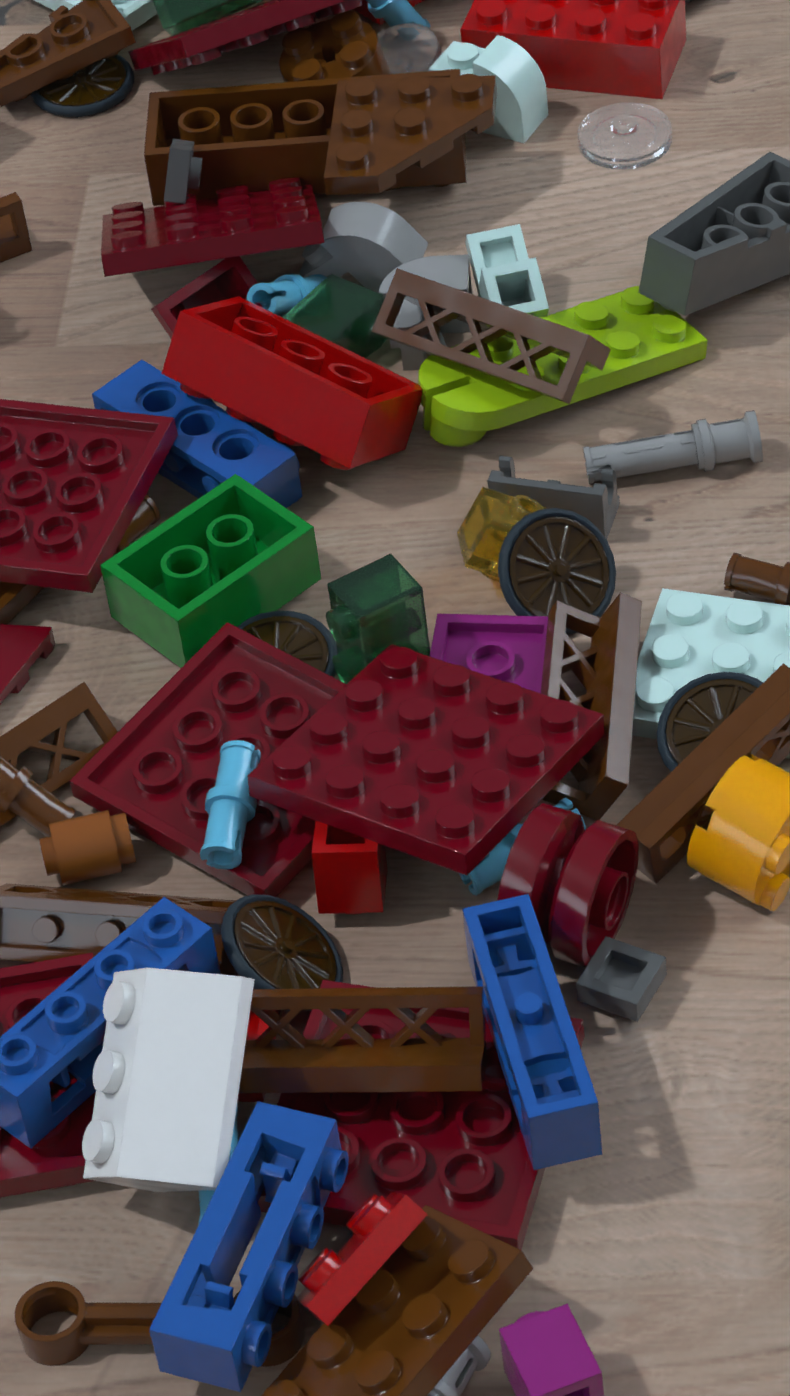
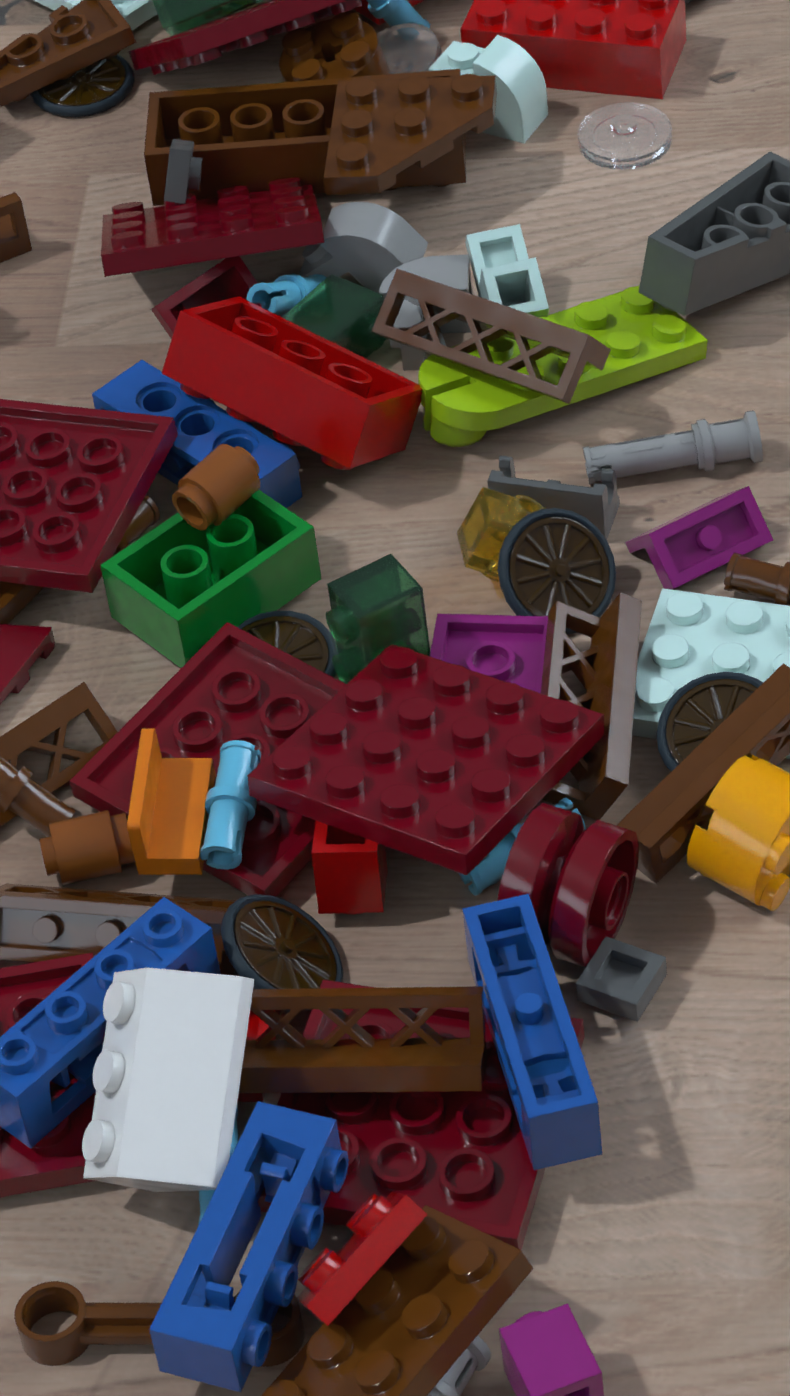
none -> orange panel [127,728,216,875]
none -> dark orange brick [172,444,260,530]
none -> magenta panel [625,486,773,589]

